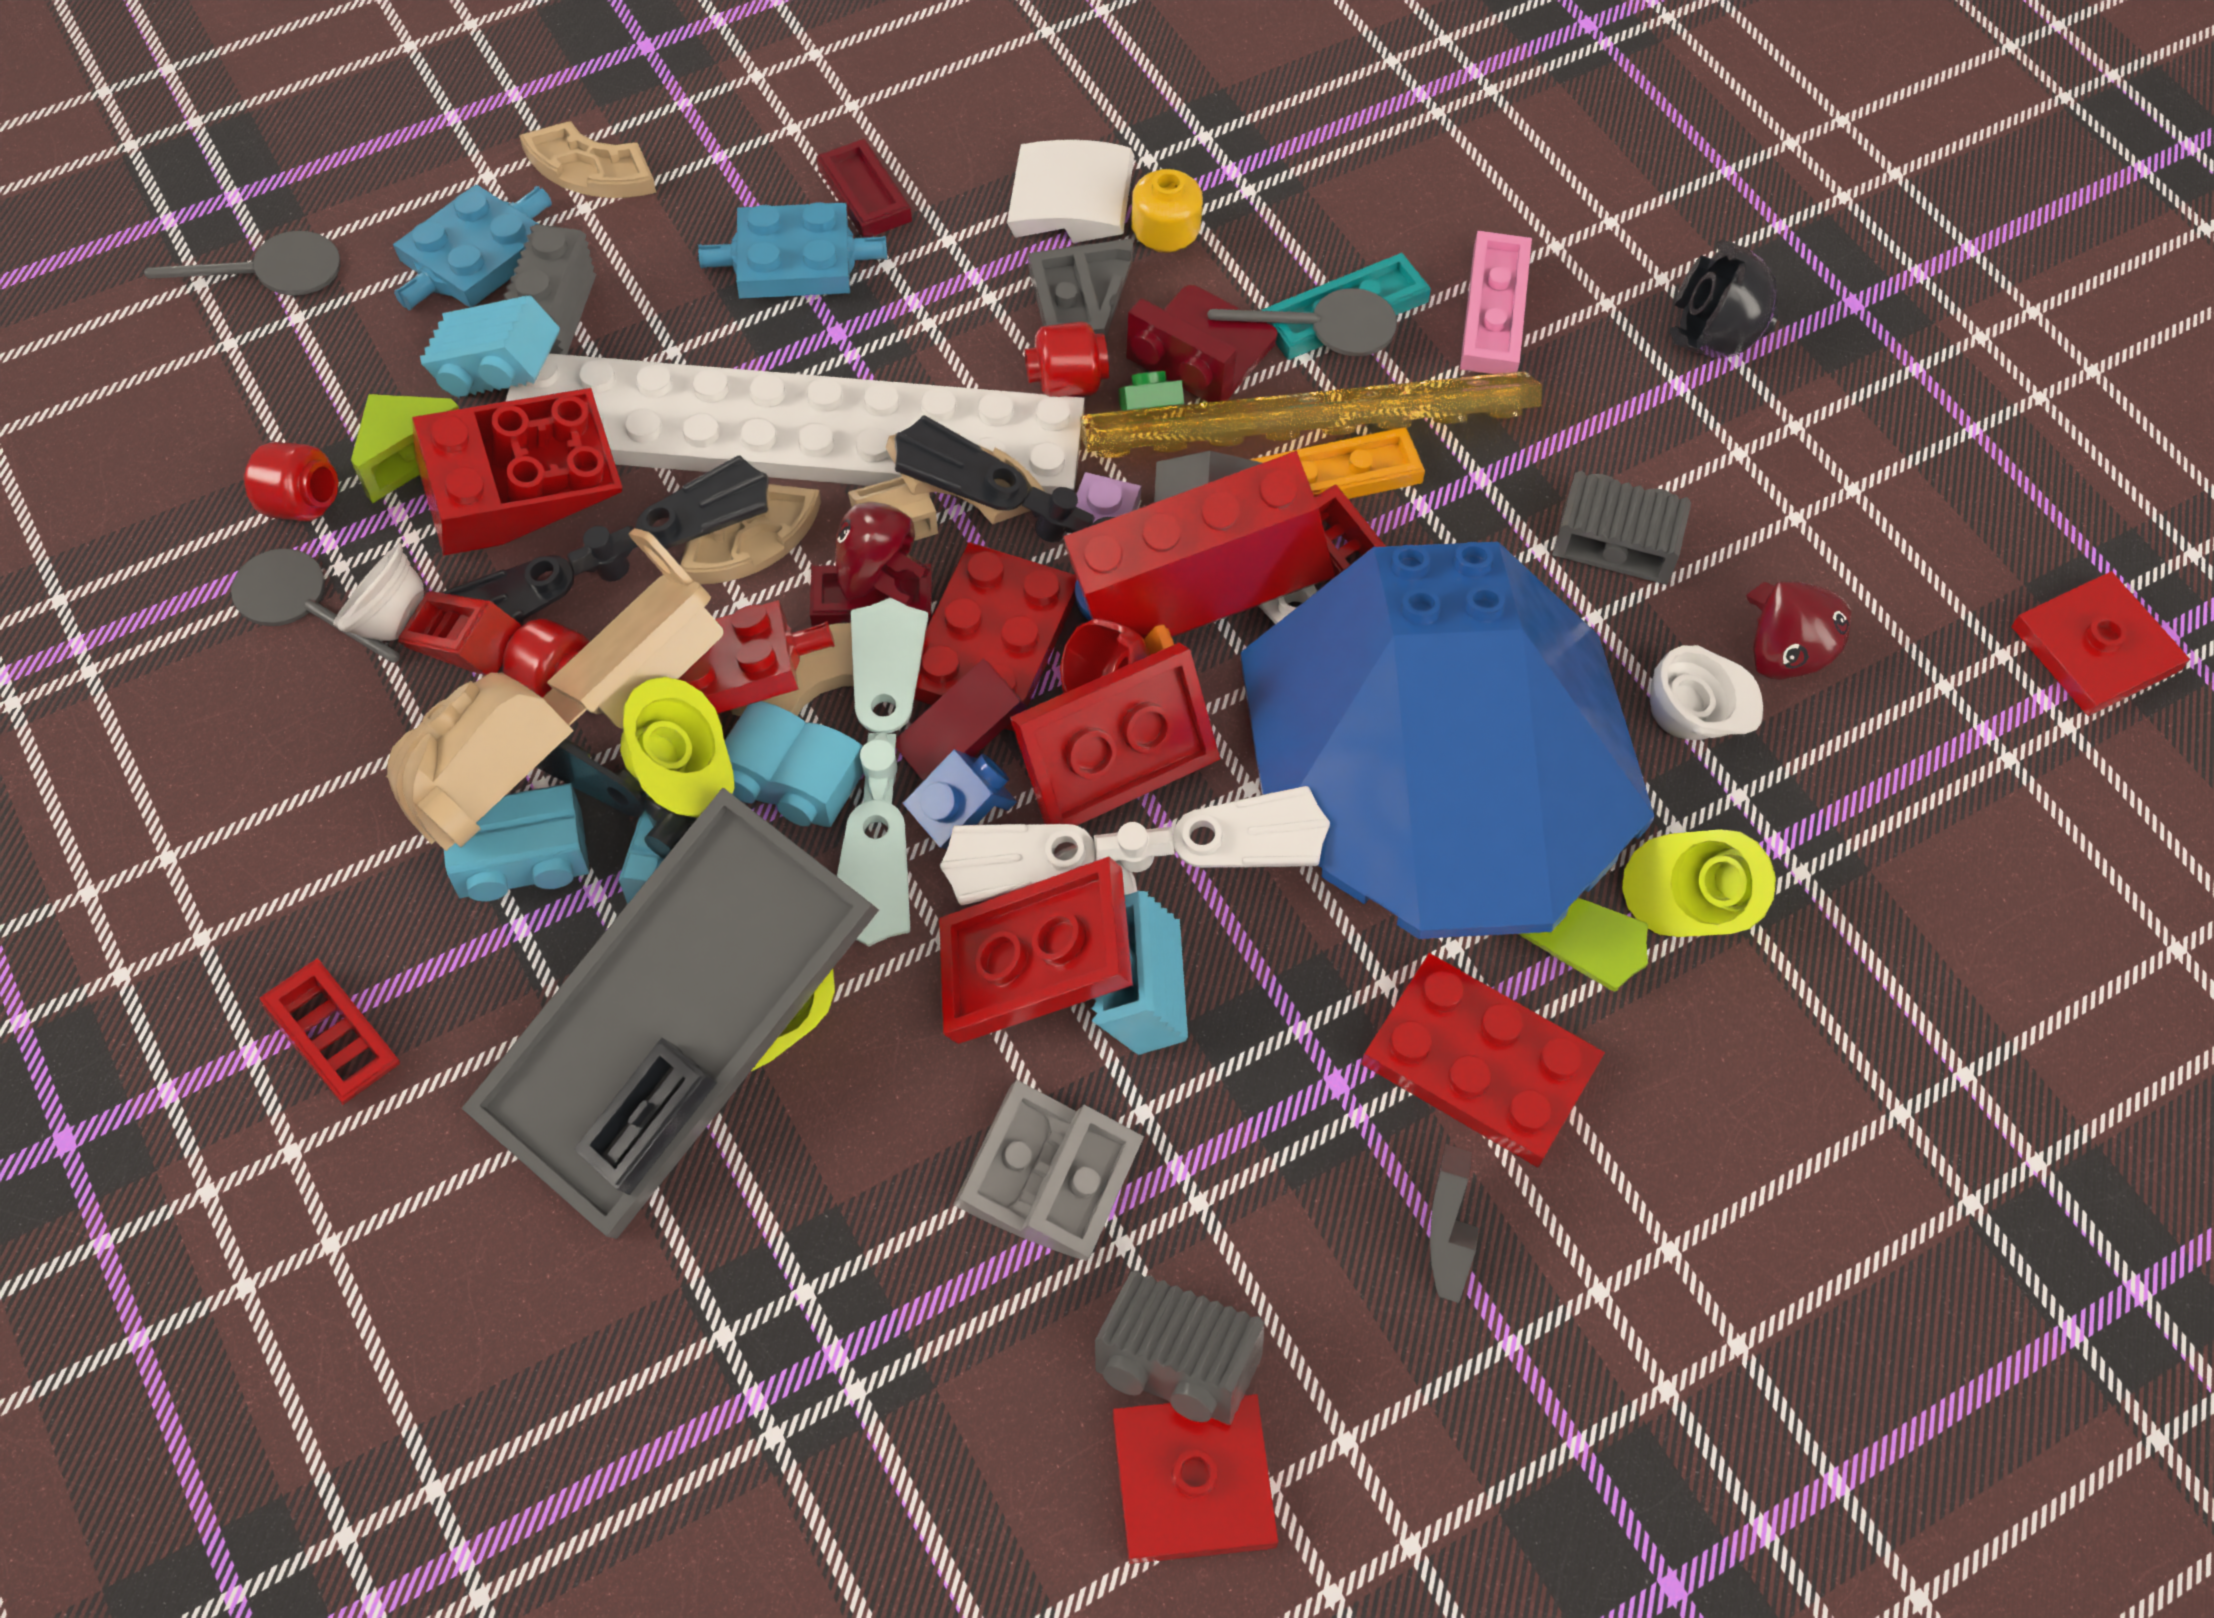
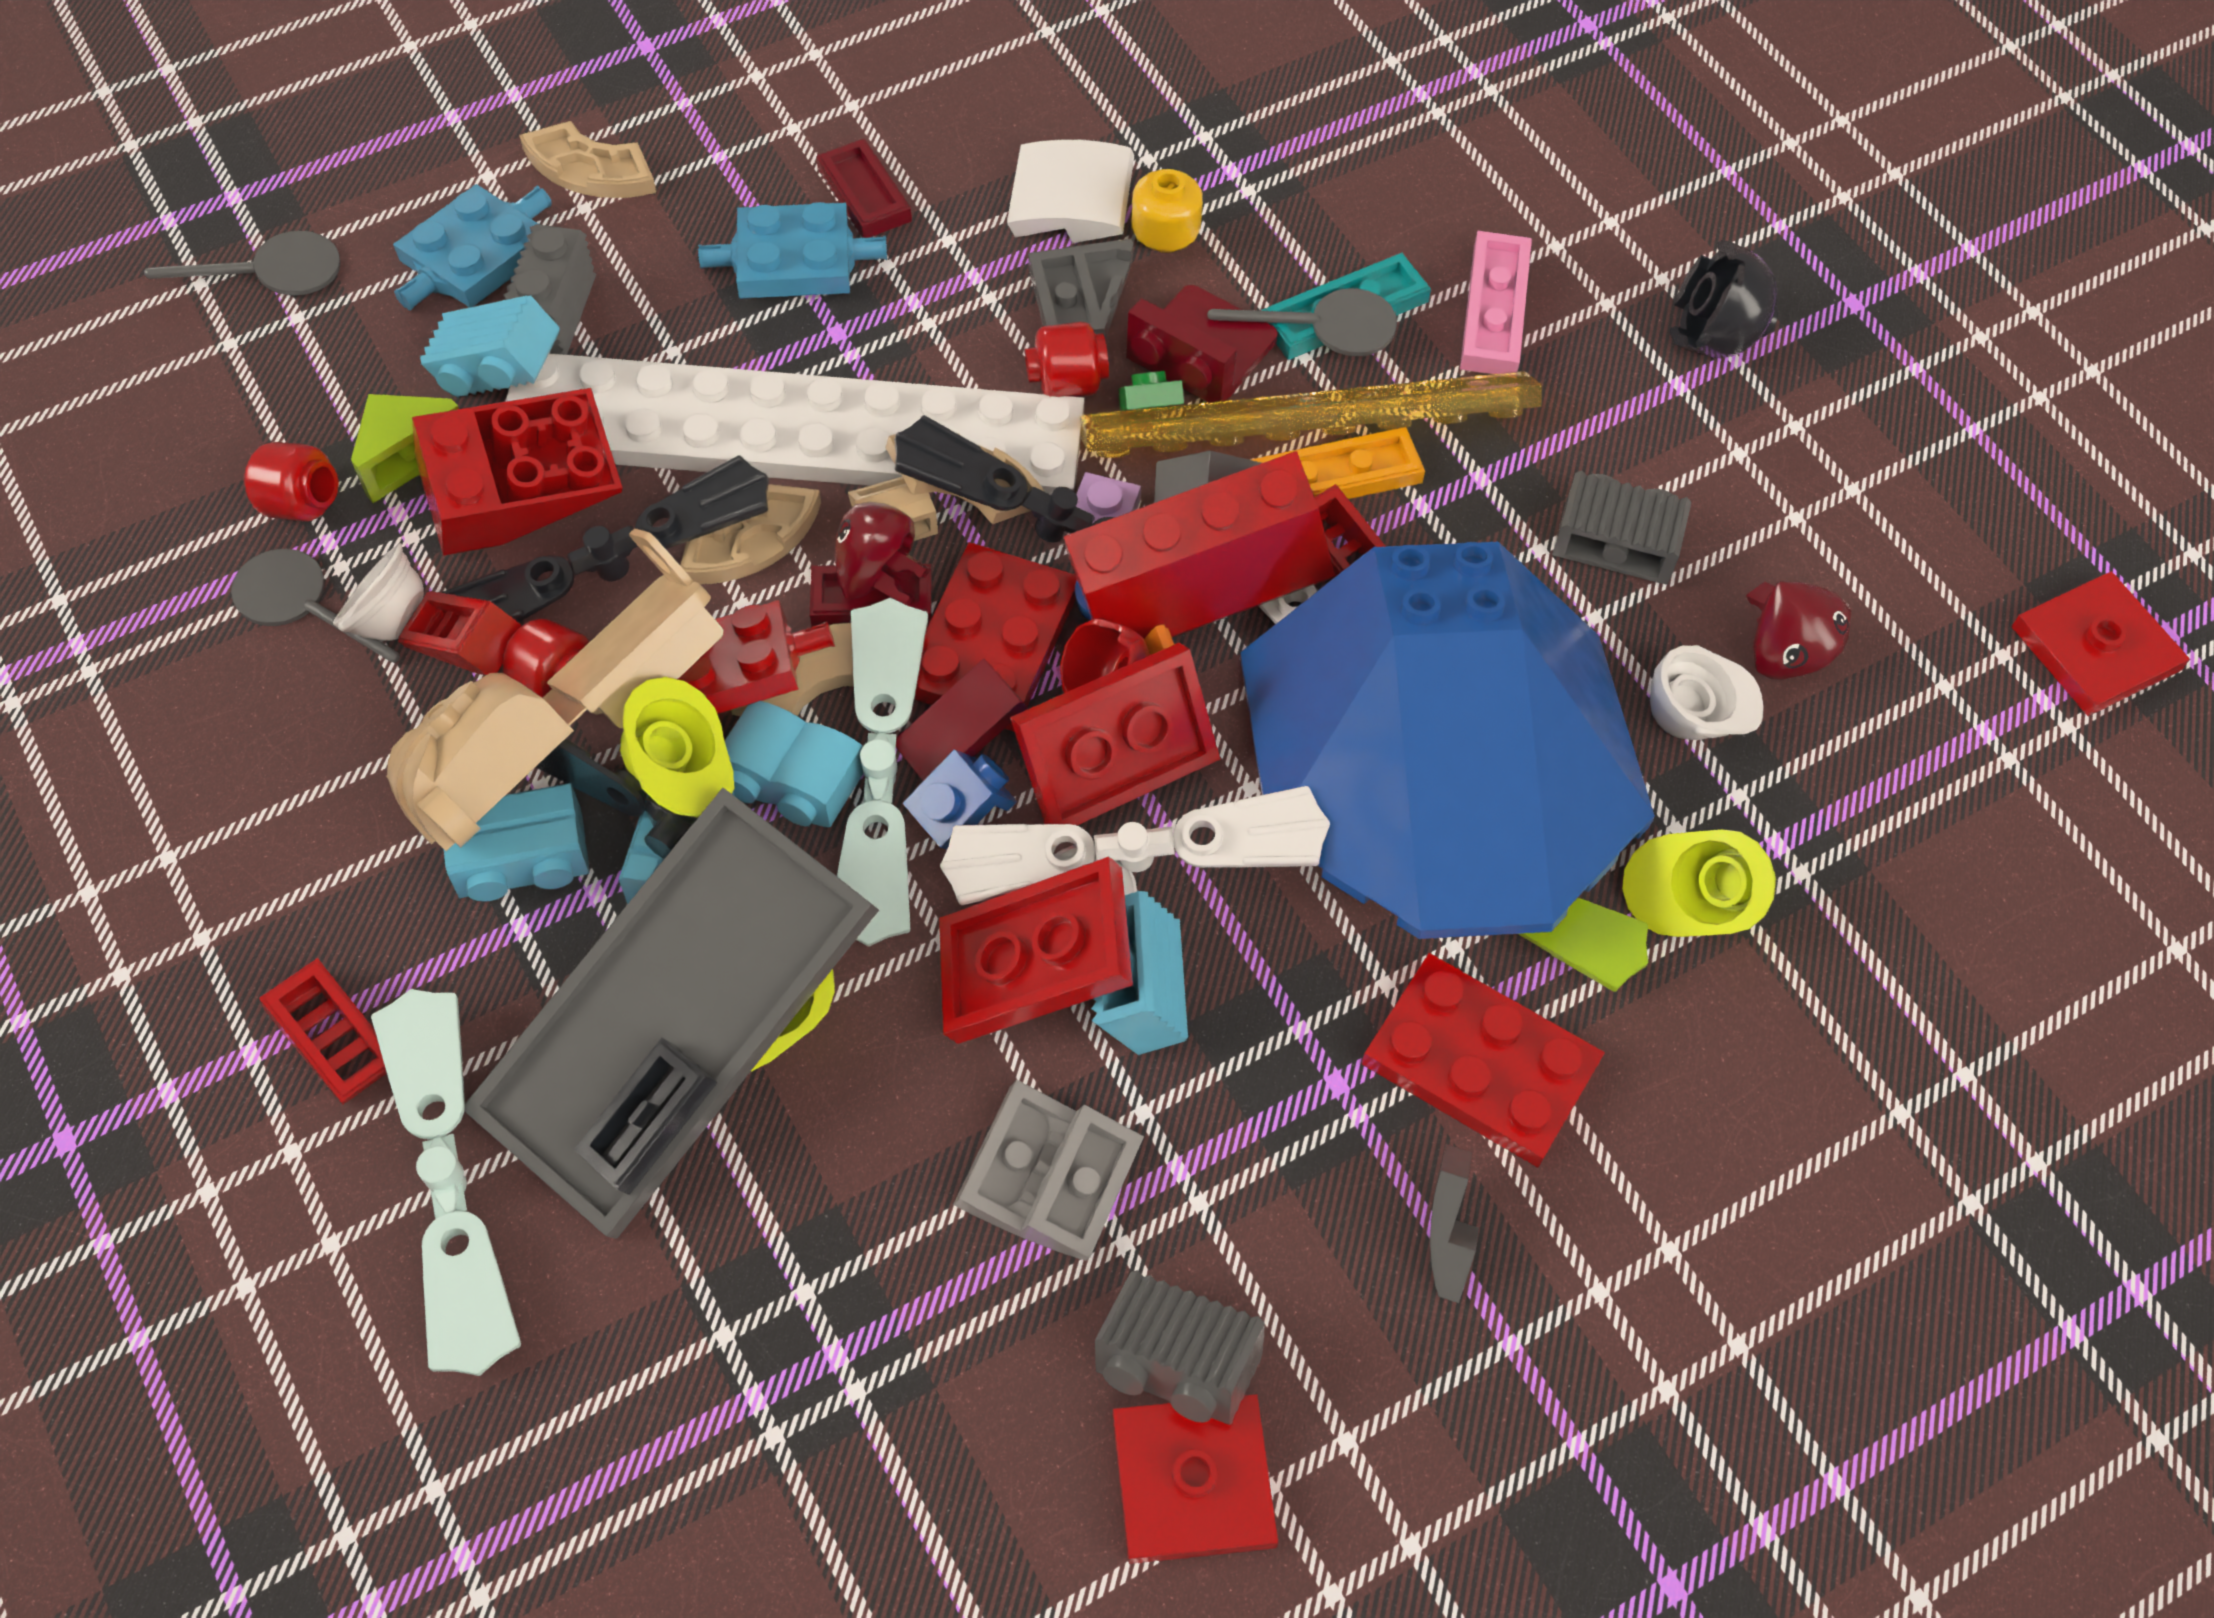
none -> light aqua piece [371,989,521,1376]

